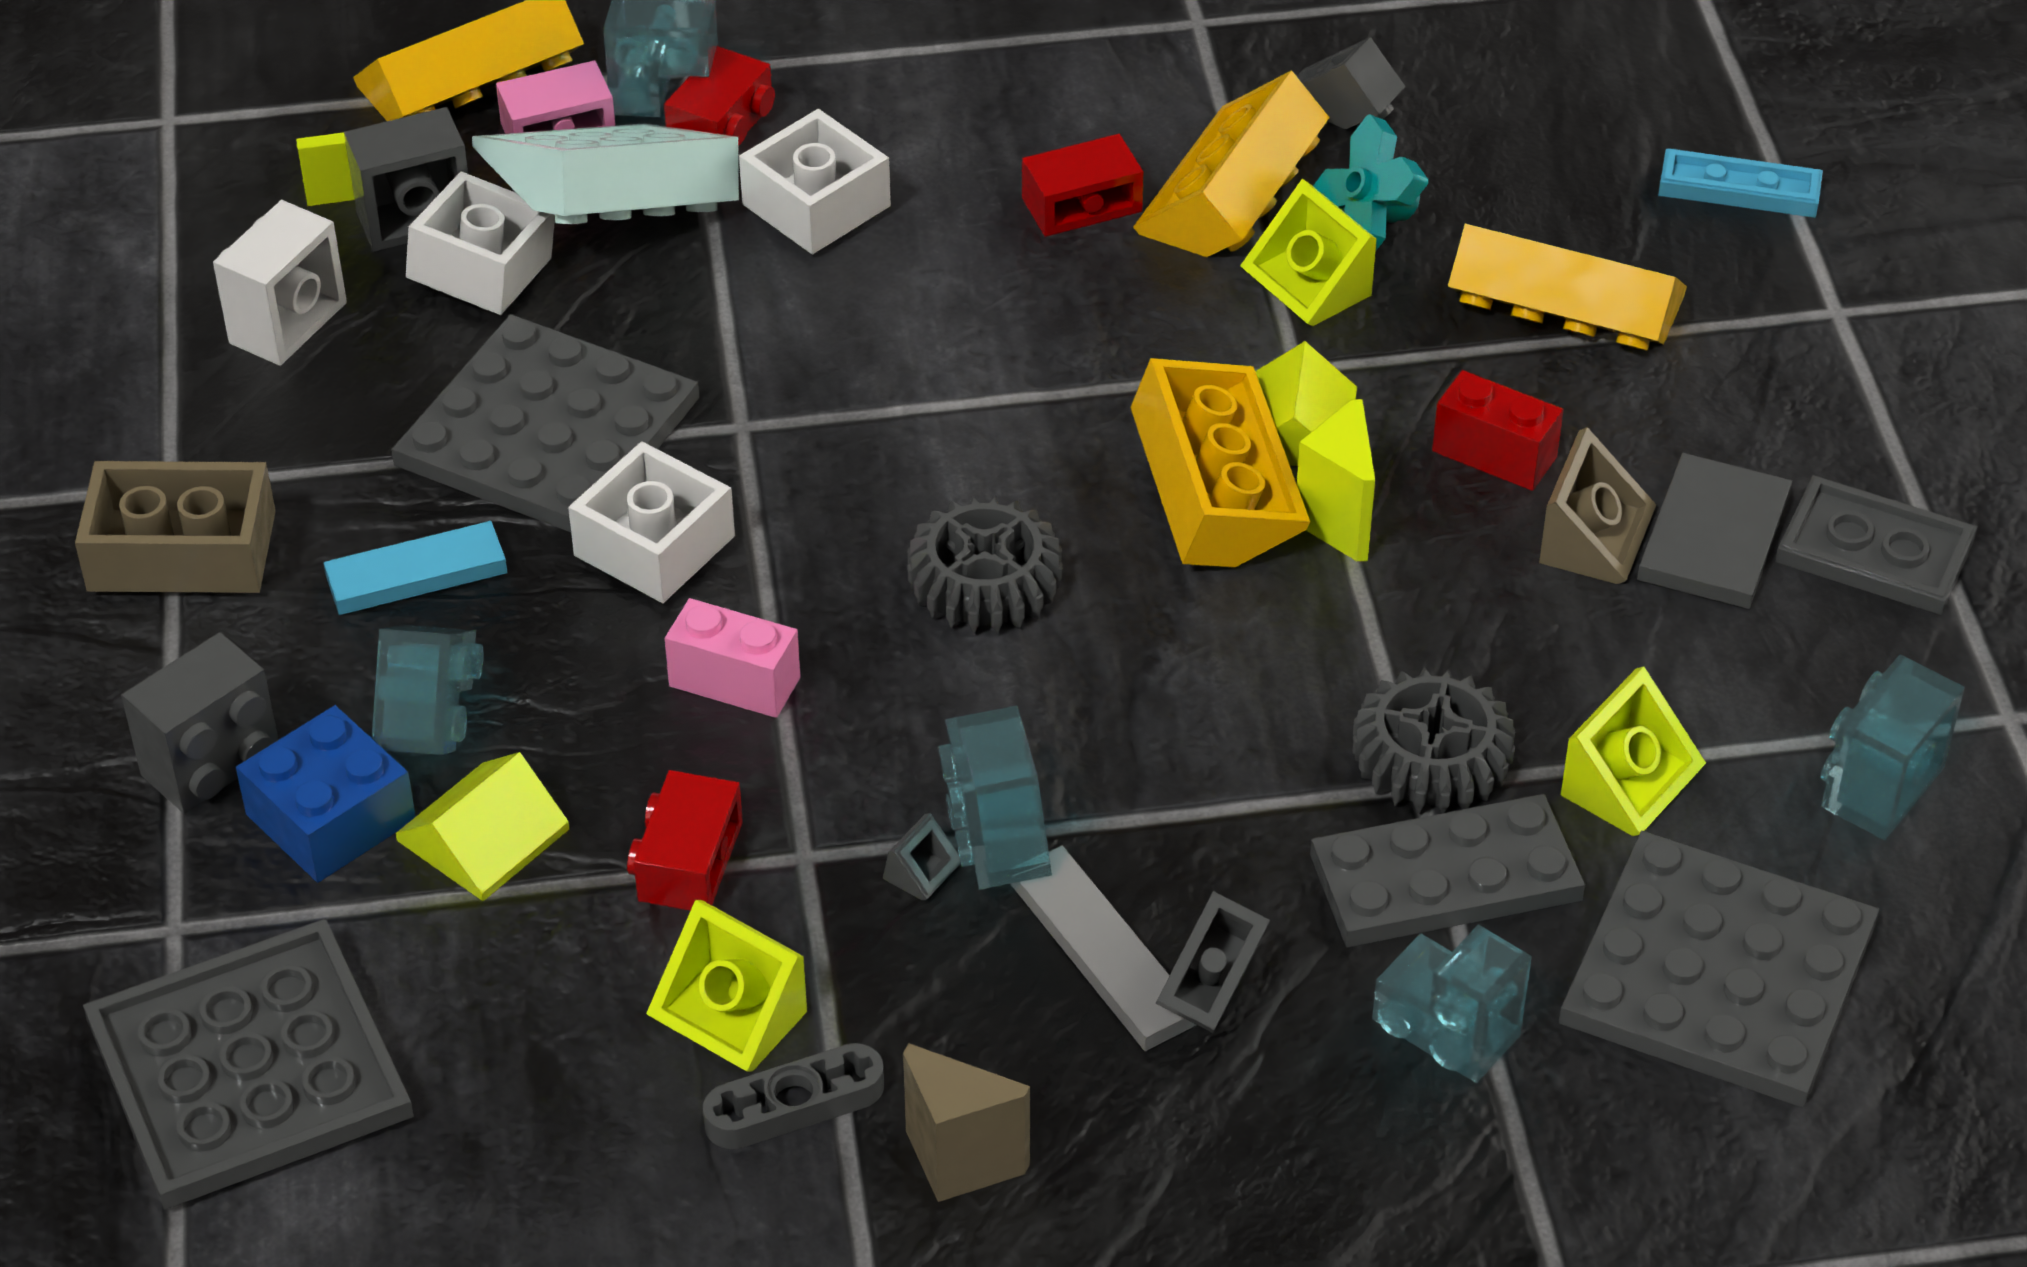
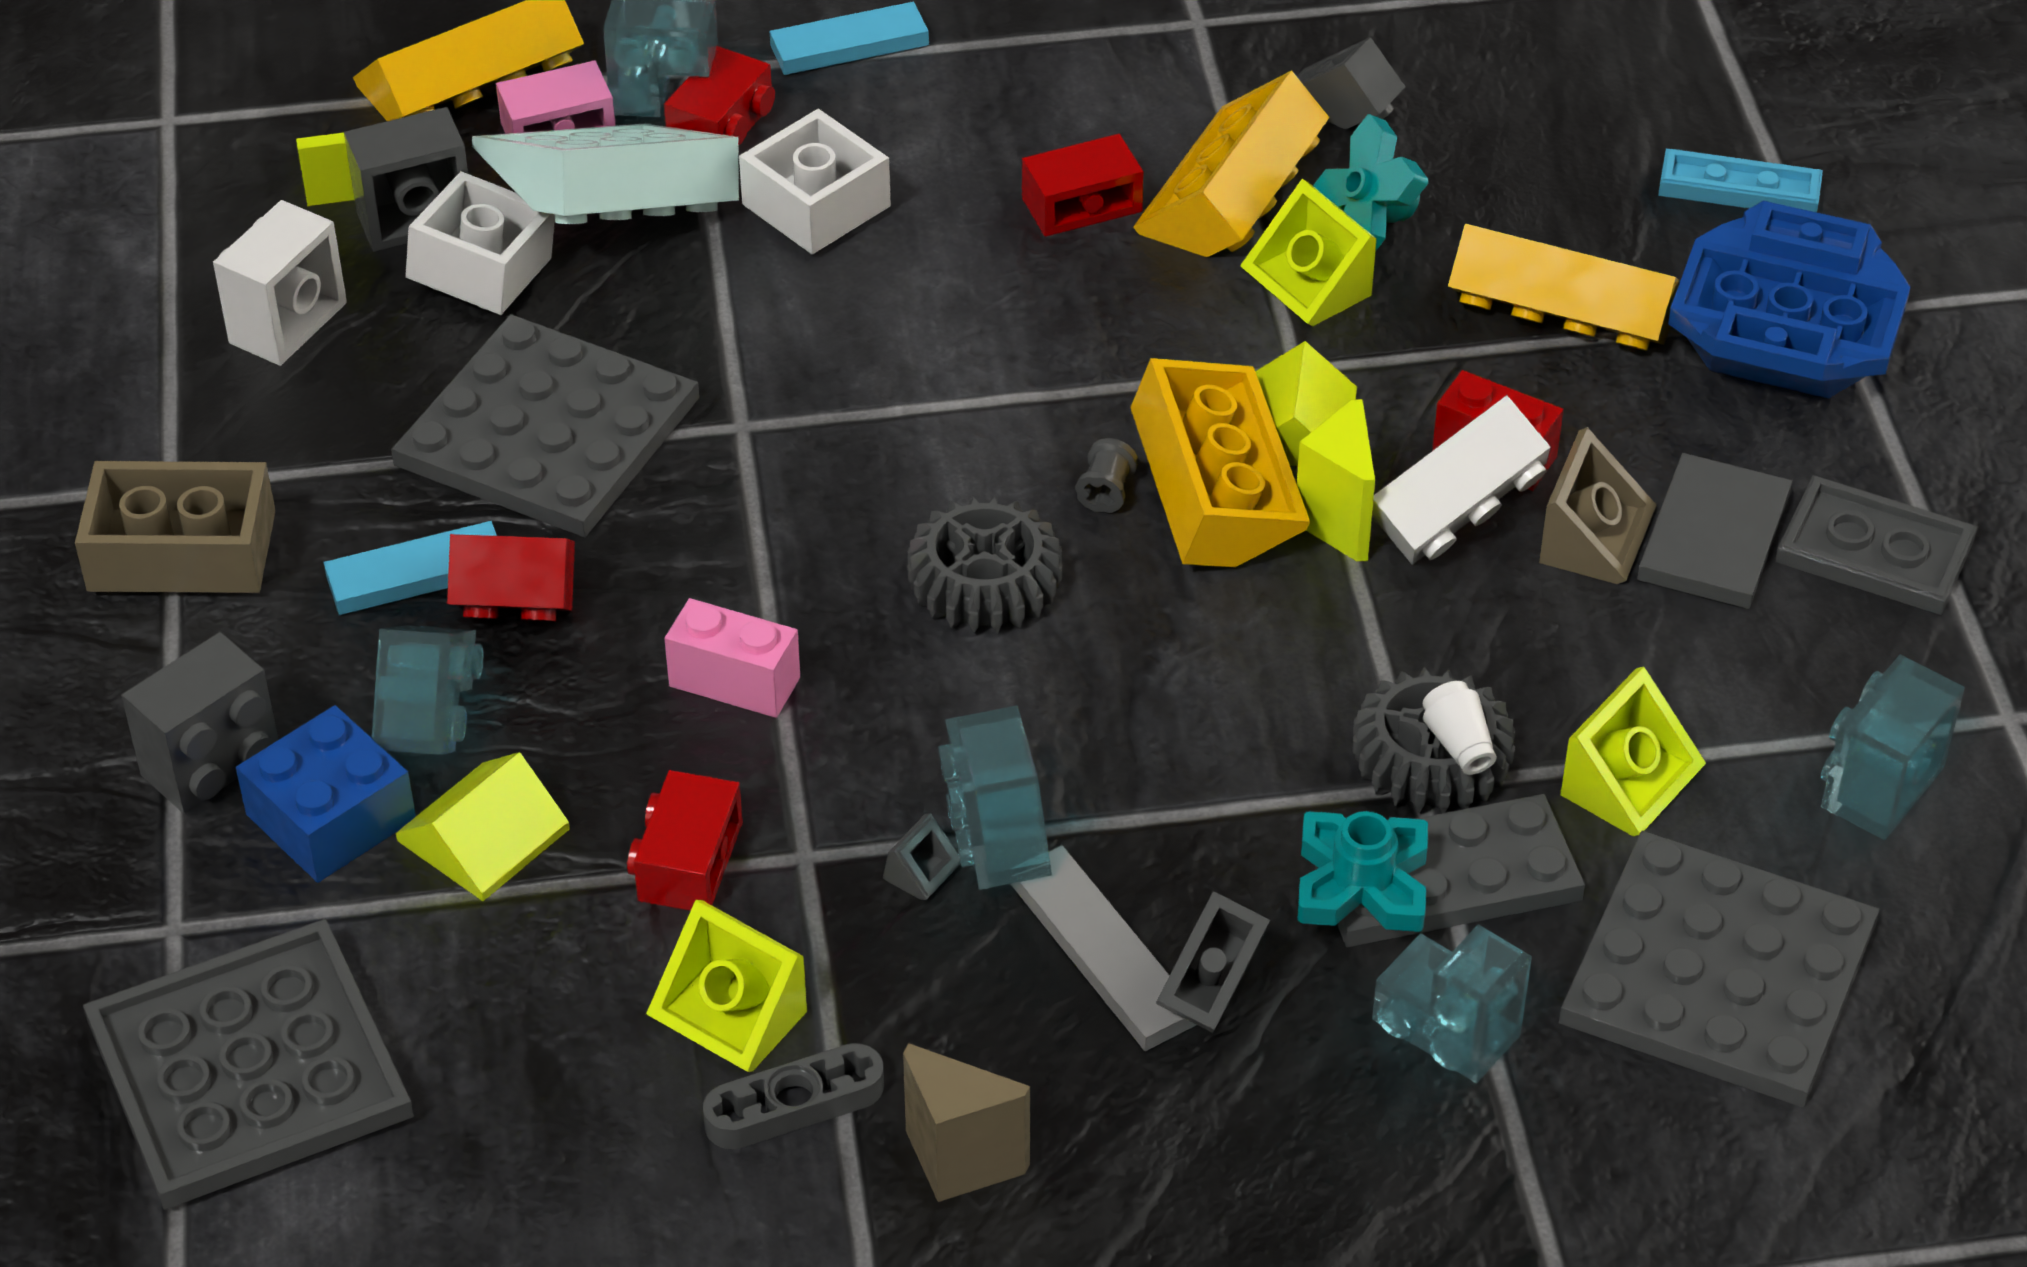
white brick [568,441,735,603] -> none
none -> red brick [447,534,575,621]
none -> medium azure tile [769,1,929,75]
none -> dark grey bush [1075,438,1138,513]
none -> teal plant [1297,811,1428,932]
none -> white brick [1372,395,1551,565]
none -> white cone [1423,681,1497,775]
none -> blue piece [1668,201,1911,399]

